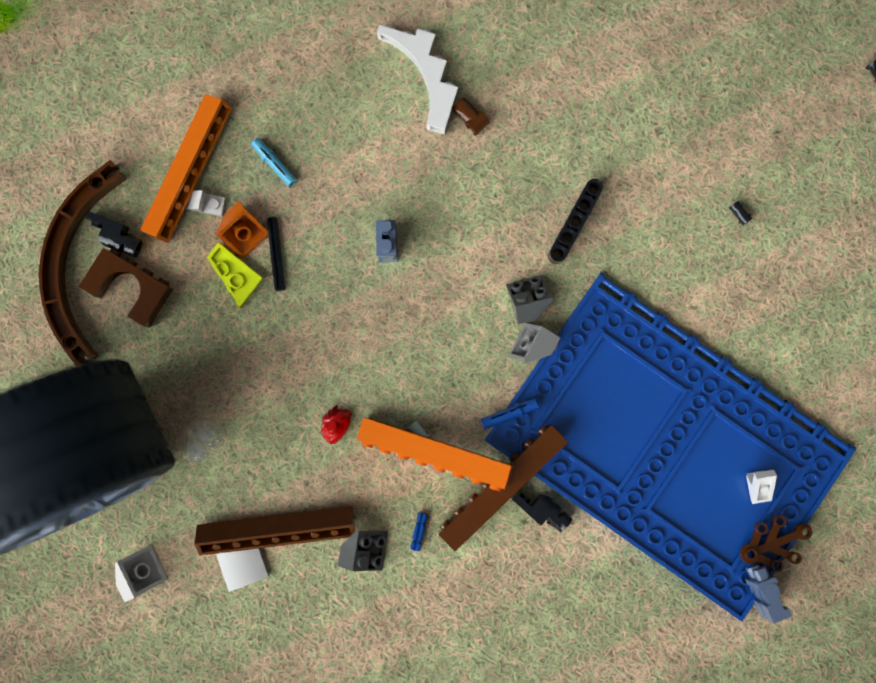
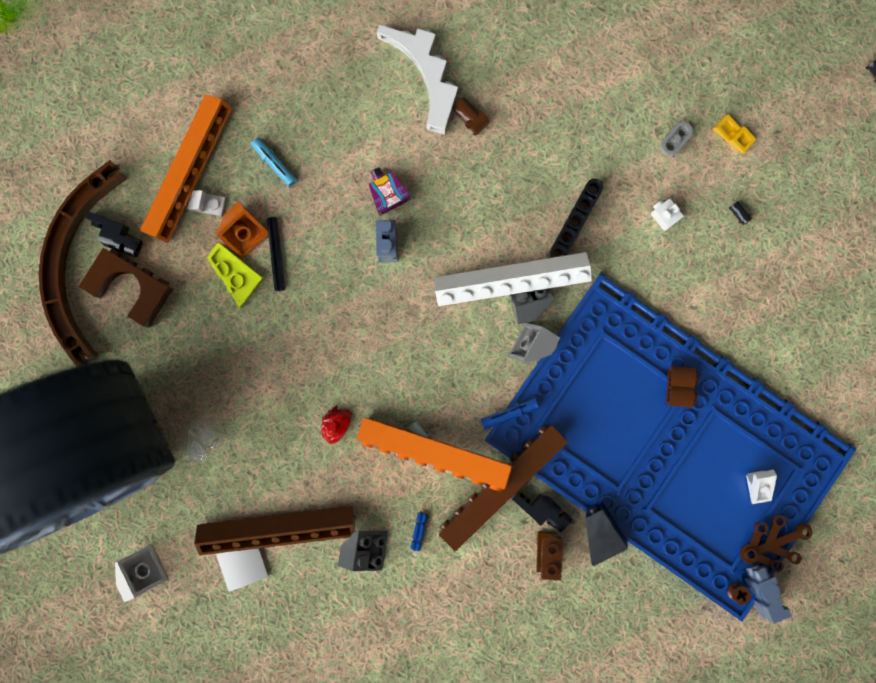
none -> torso [368,167,411,216]
none -> white brick [434,252,592,306]
none -> reddish brown panel [536,532,563,581]
none -> black slope [585,502,628,566]
none -> white brick [651,199,684,231]
none -> light grey plate [660,122,693,157]
none -> reddish brown brick [666,366,699,408]
none -> yellow slope [713,114,757,153]
none -> reddish brown bush [727,583,751,605]

